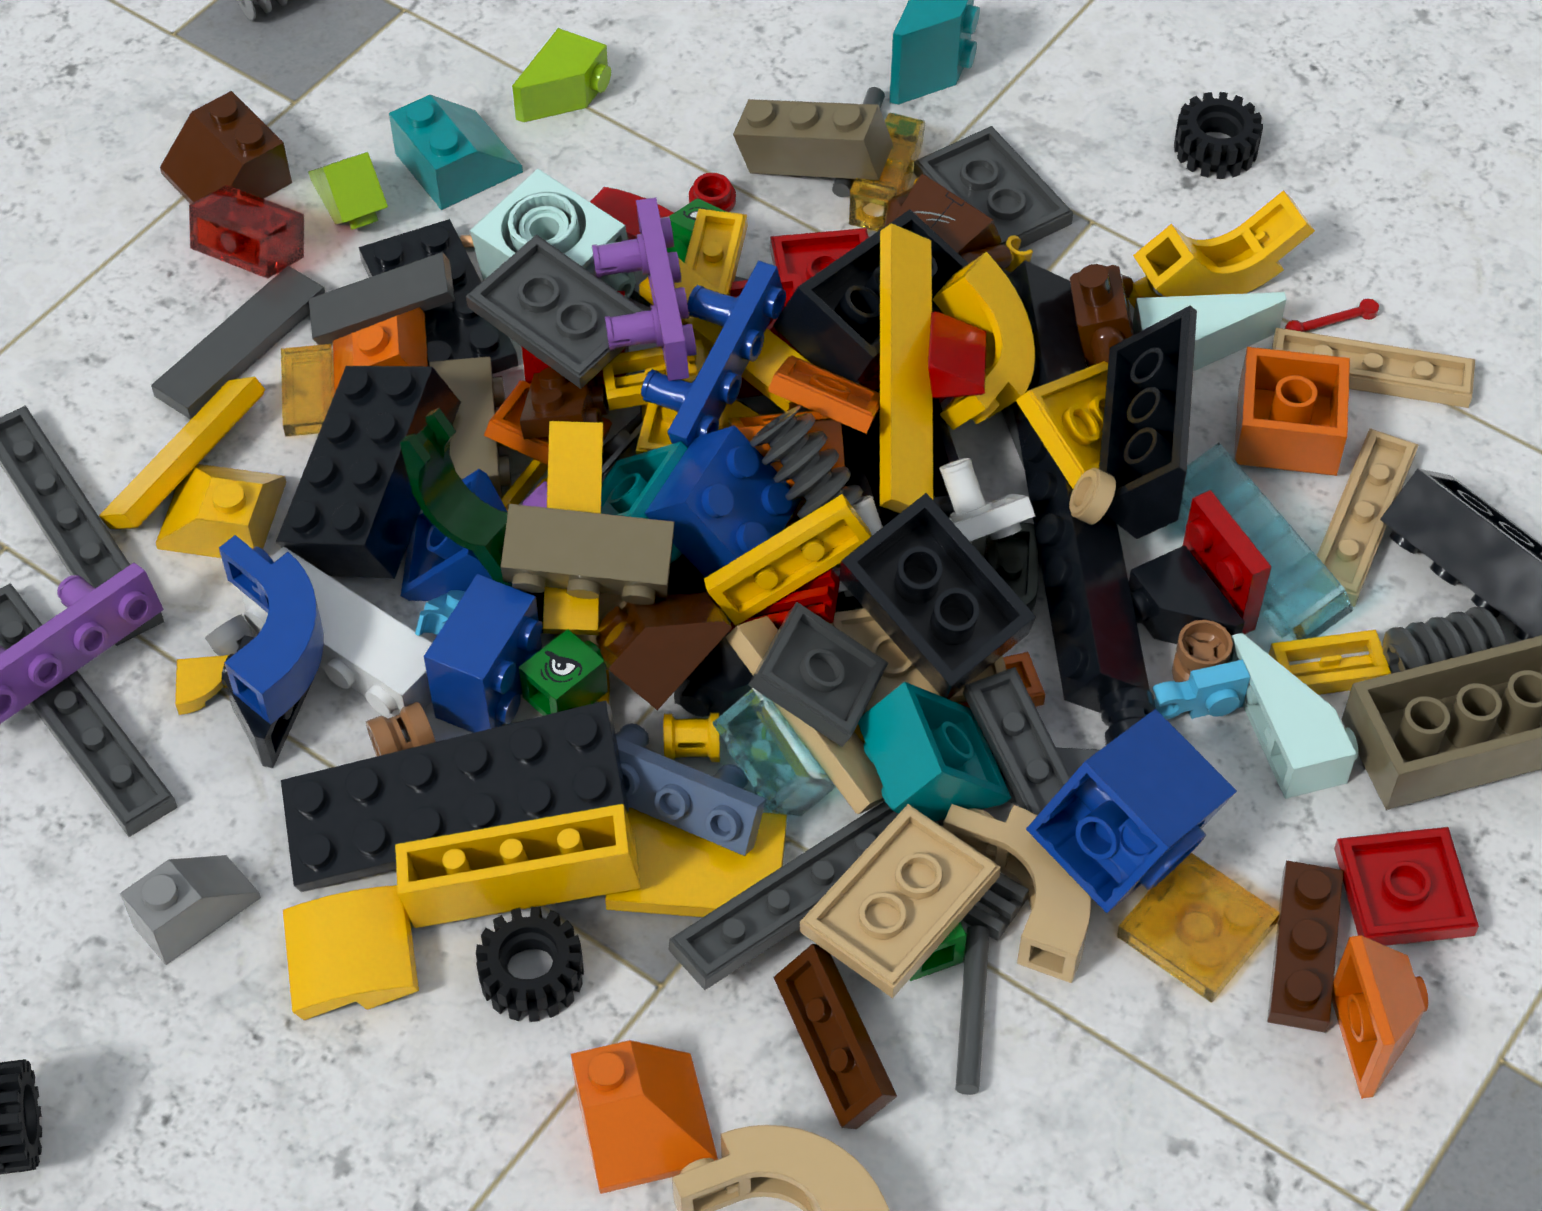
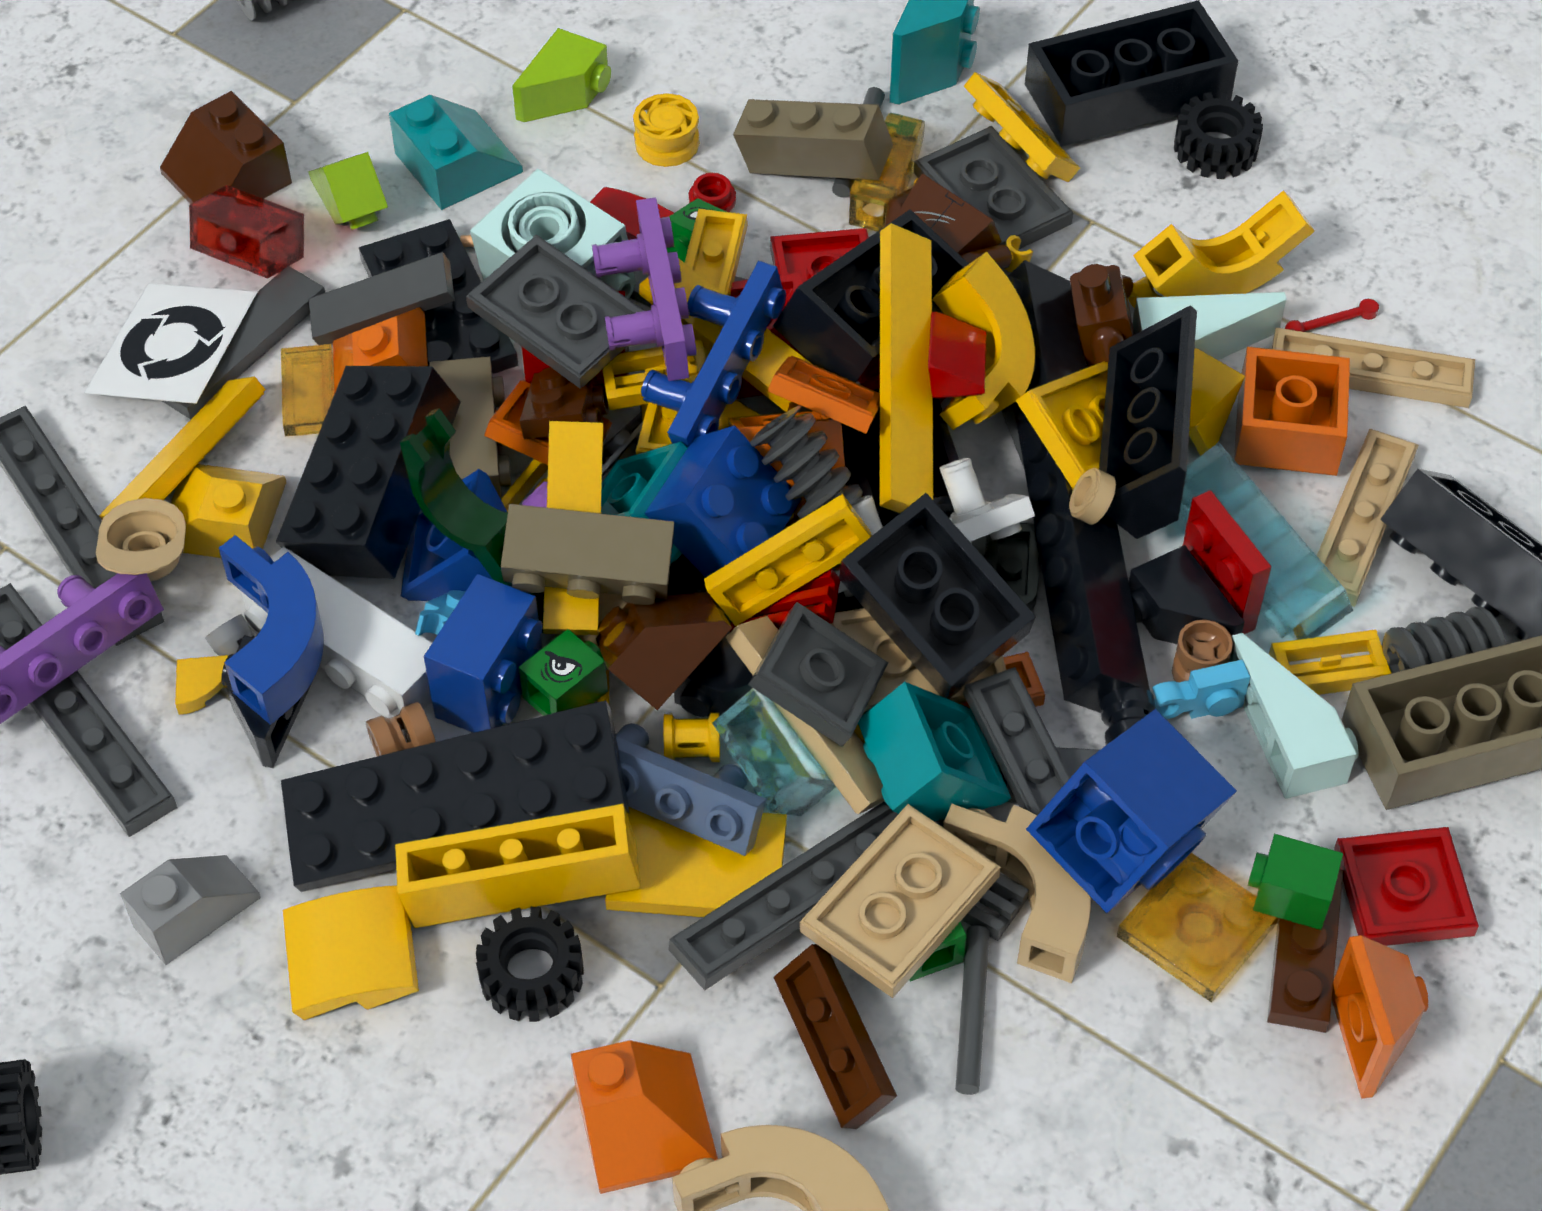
none -> white sticker [84,283,258,404]
none -> tan piece [96,498,186,582]
none -> yellow wheel [633,93,700,167]
none -> yellow plate [964,72,1080,182]
none -> black brick [1025,0,1238,146]
none -> yellow slope [1189,348,1245,459]
none -> green brick [1247,833,1343,930]

